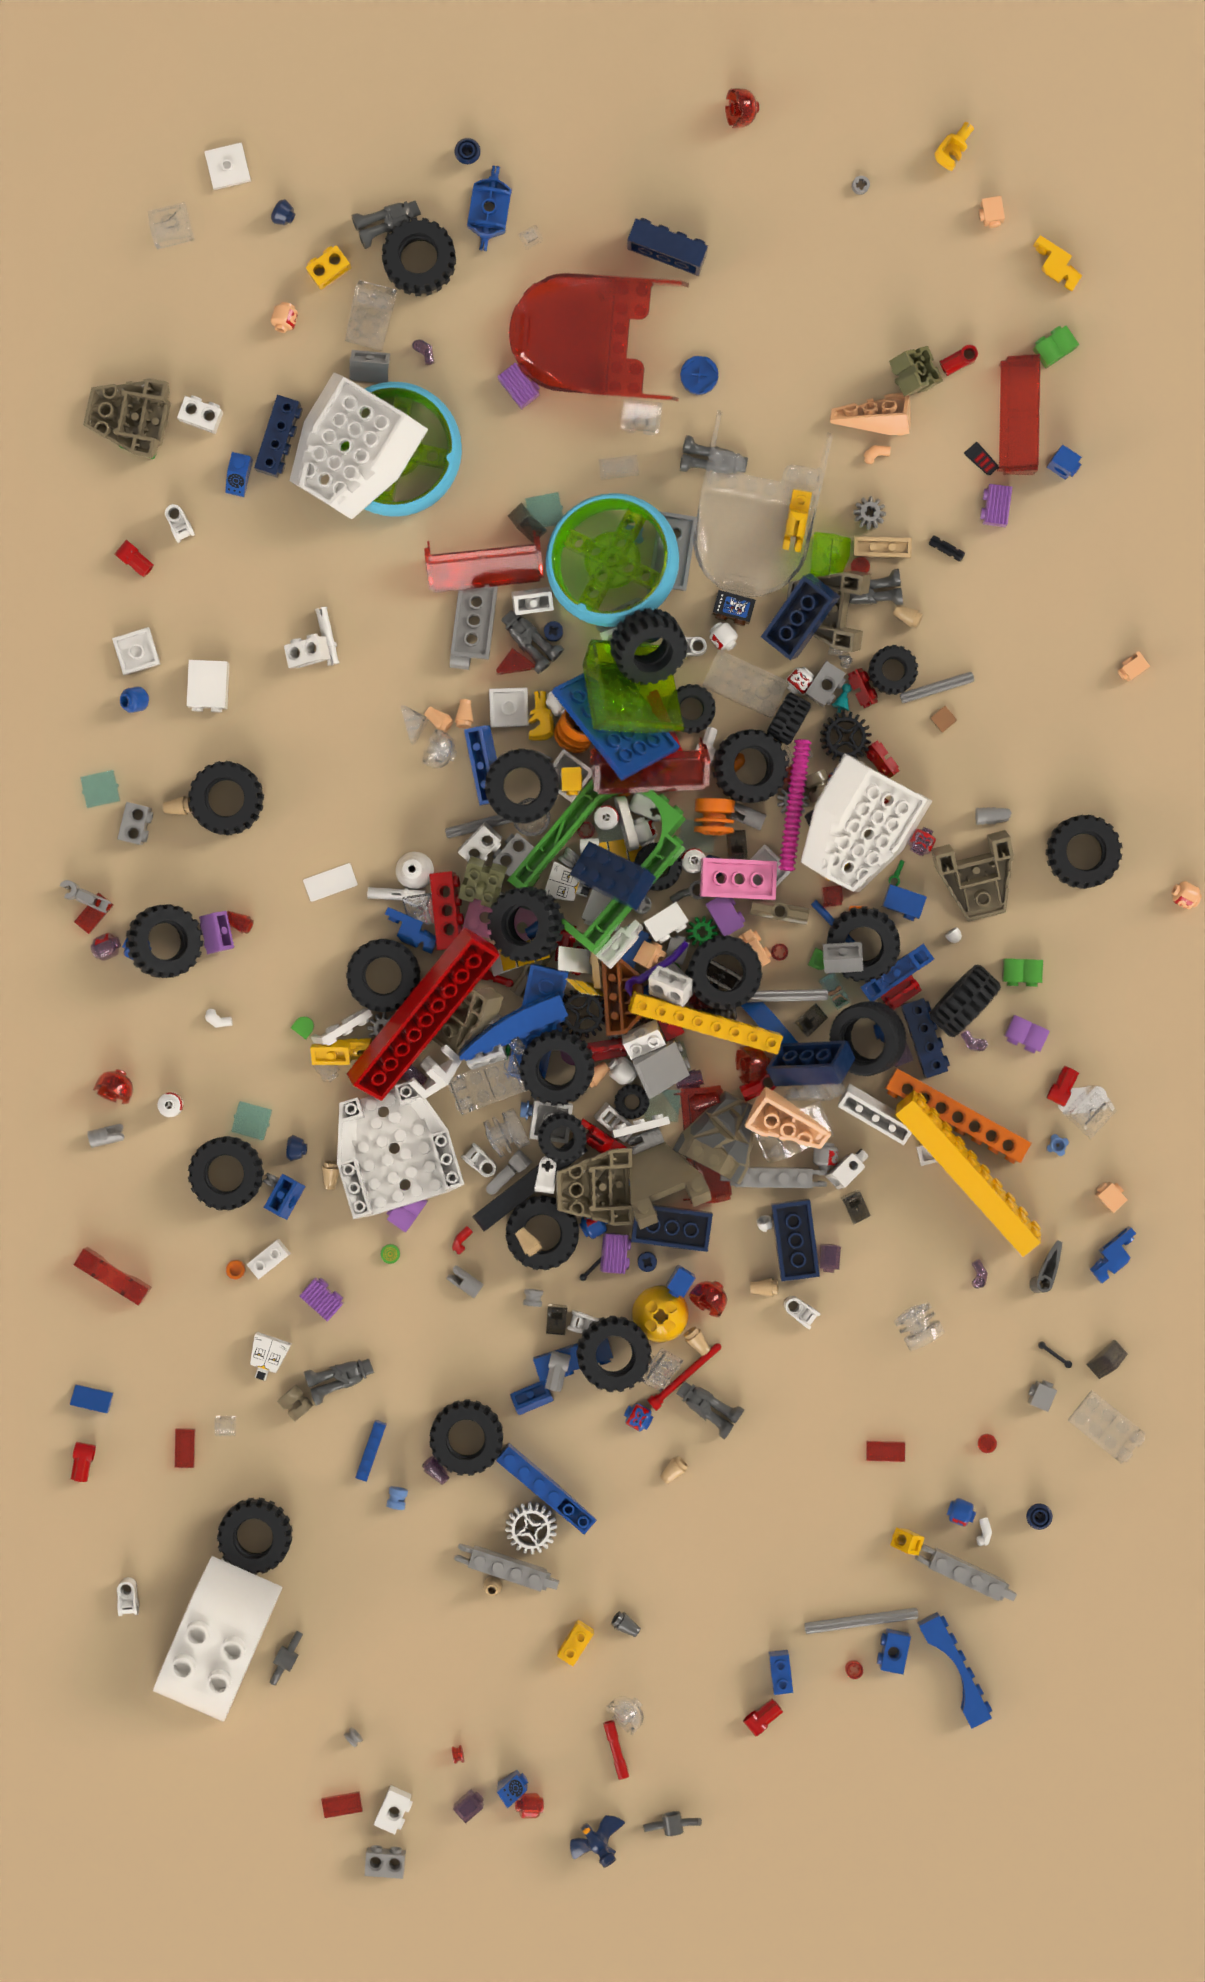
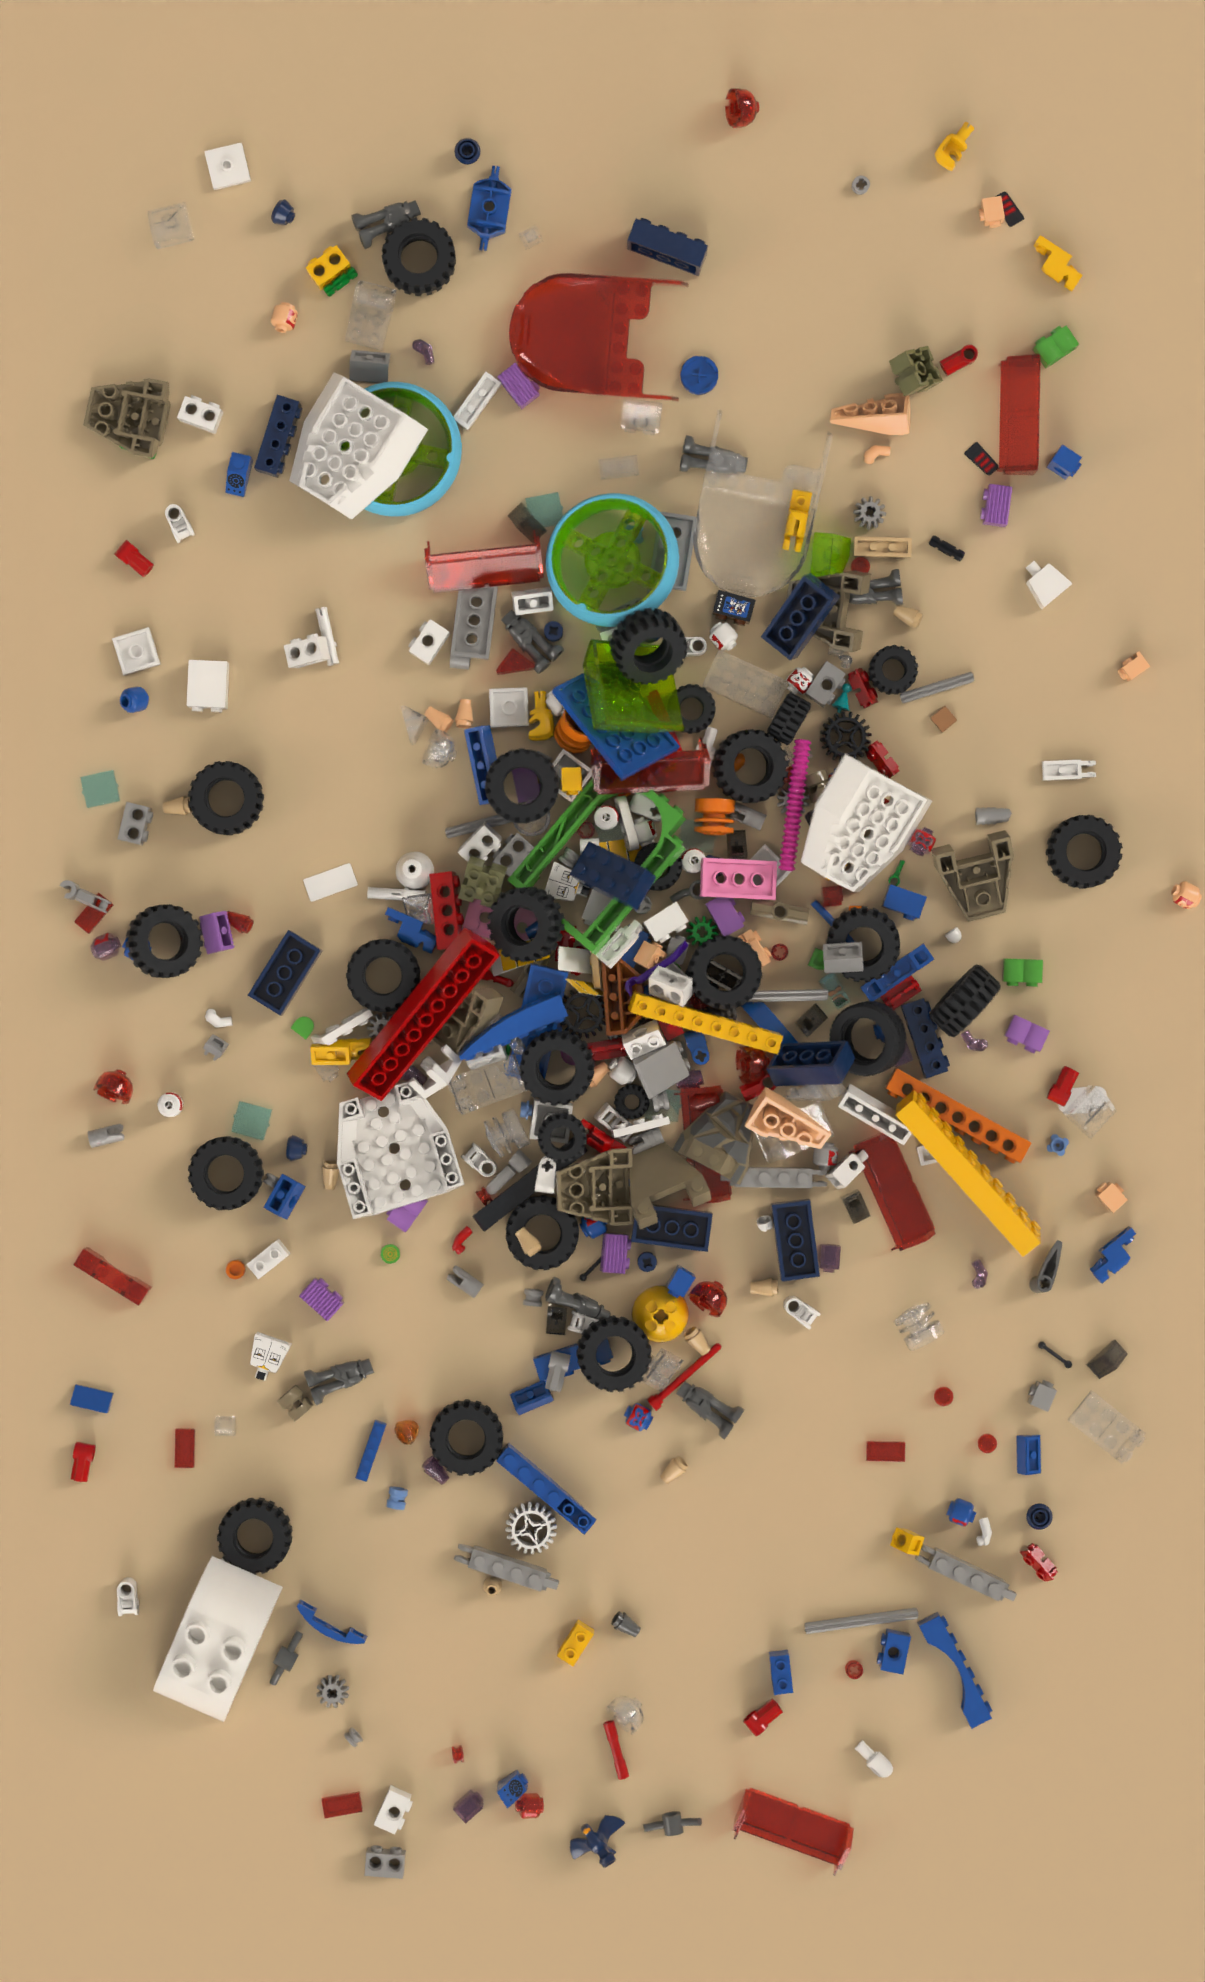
none -> light grey tile [203,1034,229,1061]
none -> dark blue brick [248,930,323,1016]
none -> blue slope [297,1599,367,1644]
none -> light grey gear [317,1675,349,1708]
none -> green axle [323,267,358,297]
none -> clear orange cone [394,1420,419,1445]
none -> white brick [408,619,450,665]
none -> white plate [453,372,502,430]
none -> clear red bush [476,1186,493,1206]
none -> medium lavender brick [512,768,540,804]
none -> dark grey piece [545,1277,610,1319]
none -> light grey wheel [652,1091,670,1112]
none -> blue piece [684,1030,710,1065]
none -> clear red piece [733,1788,854,1876]
none -> clear red piece [848,1132,936,1251]
none -> white arm [855,1740,893,1778]
none -> clear red plate [934,1387,953,1406]
none -> black sticker [995,192,1025,227]
none -> blue slope [1016,1435,1041,1475]
none -> red hinge [1020,1543,1058,1581]
none -> white torso [1026,560,1072,609]
none -> white hinge [1042,760,1096,781]

